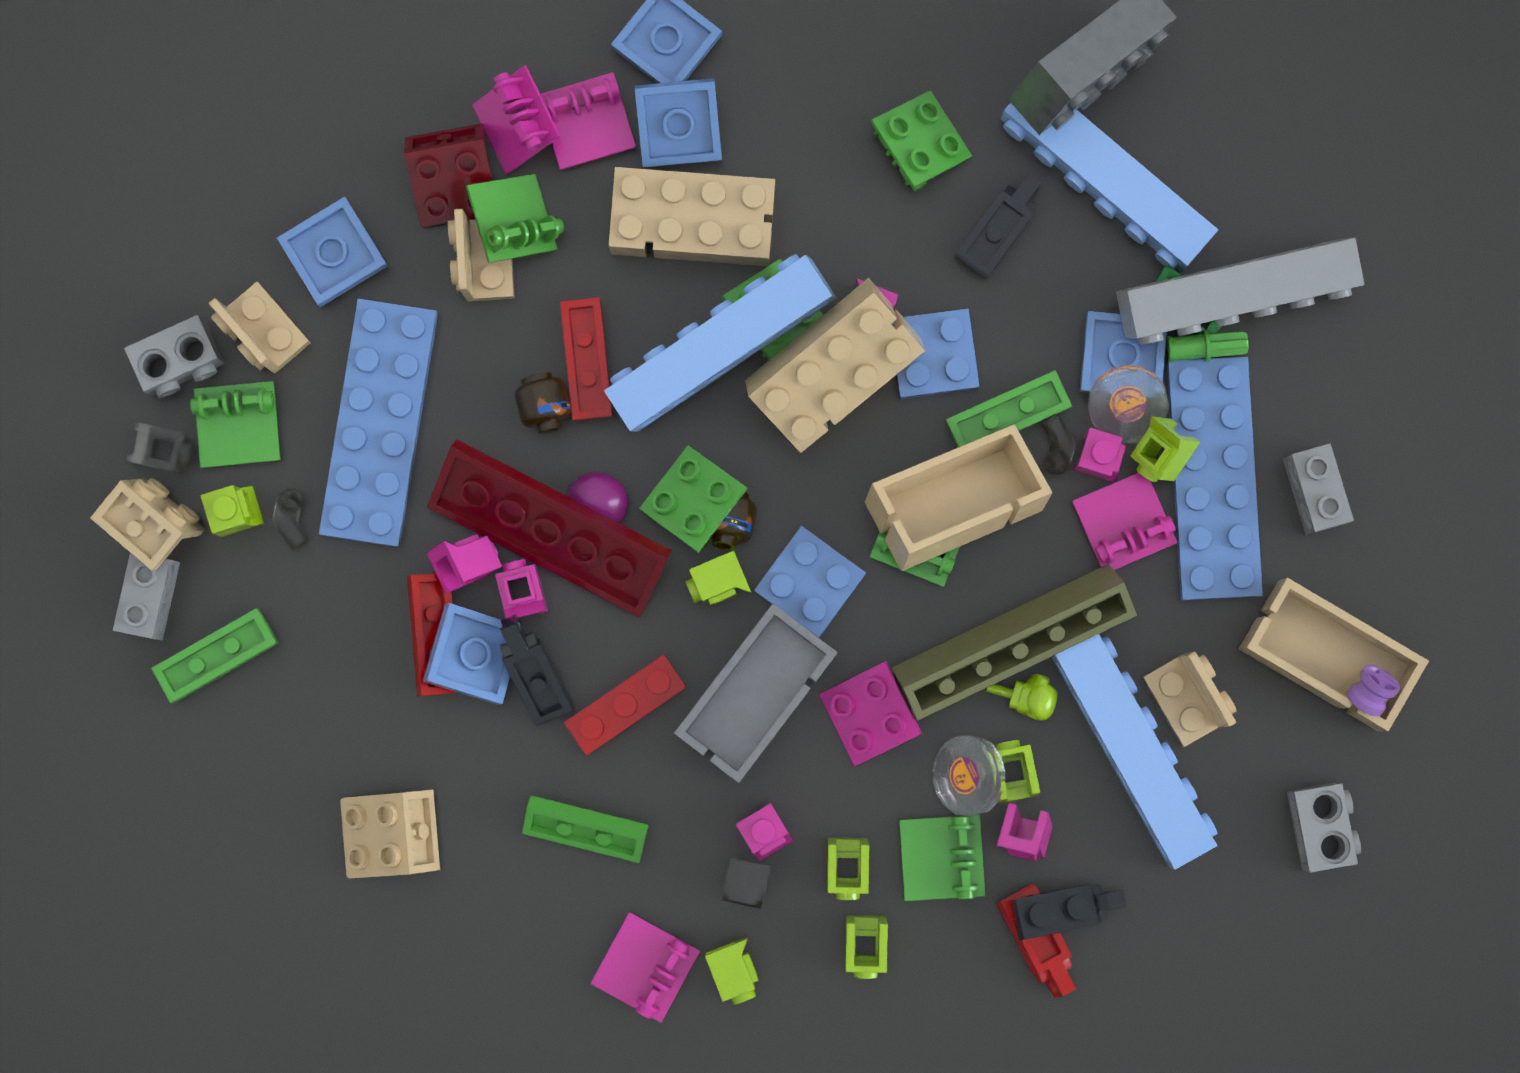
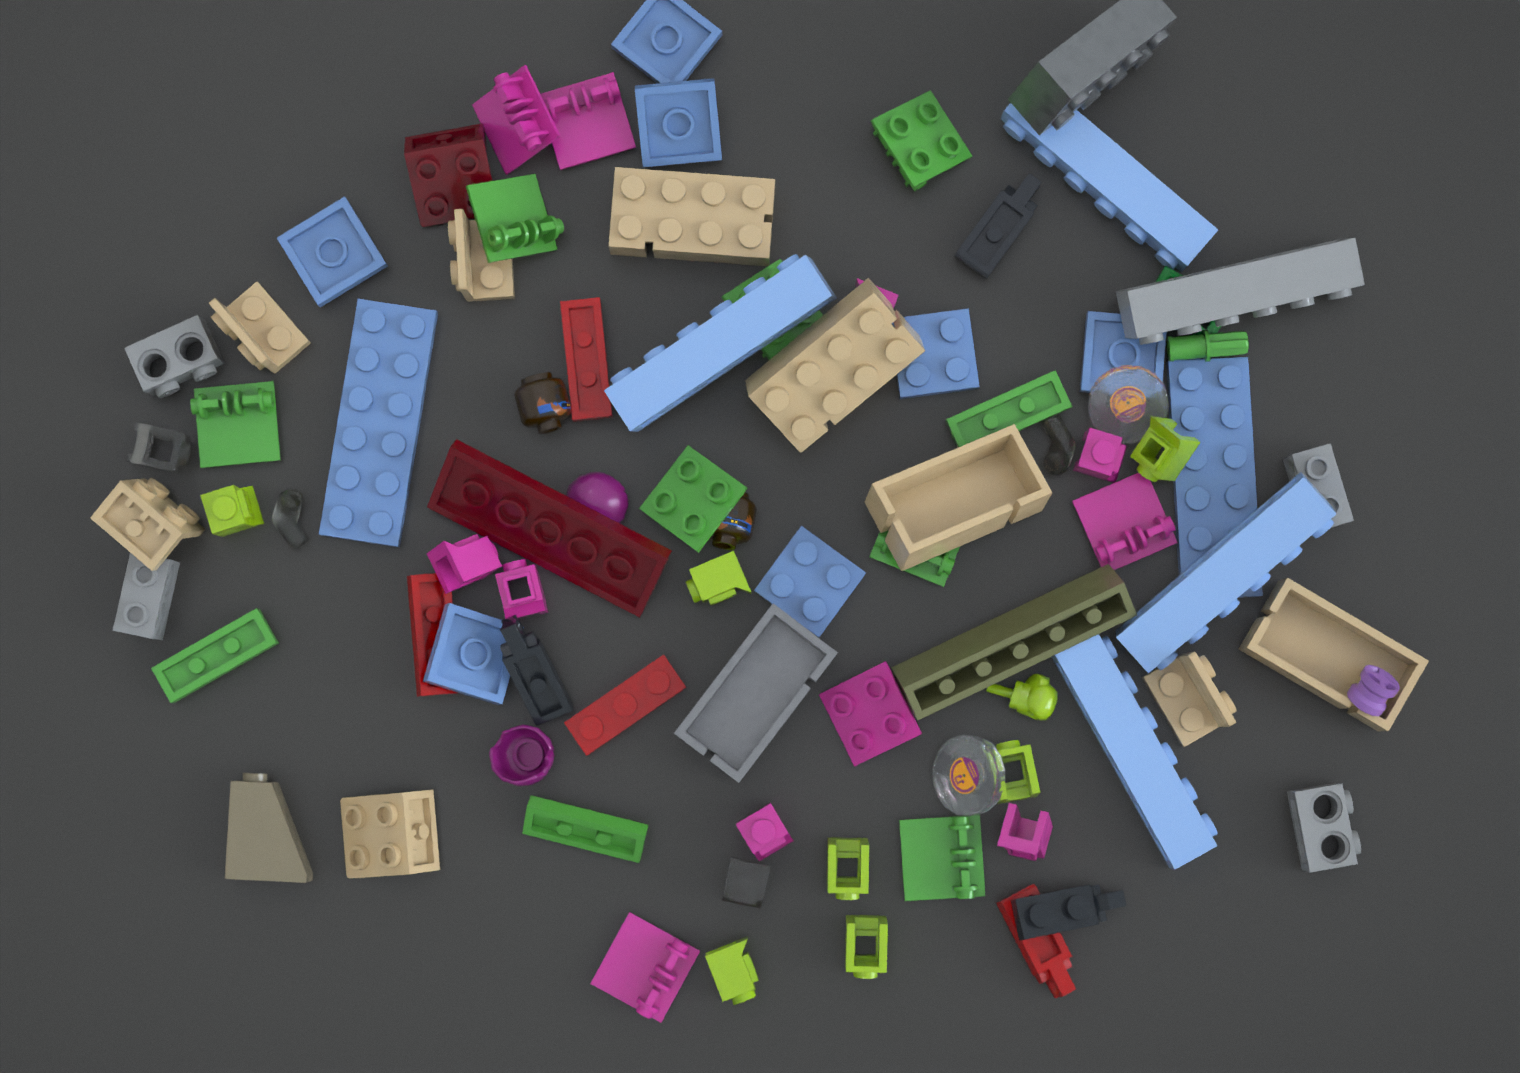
none -> dark tan slope [225,773,313,883]
none -> magenta hair [489,724,555,787]
none -> light blue brick [1116,472,1336,673]

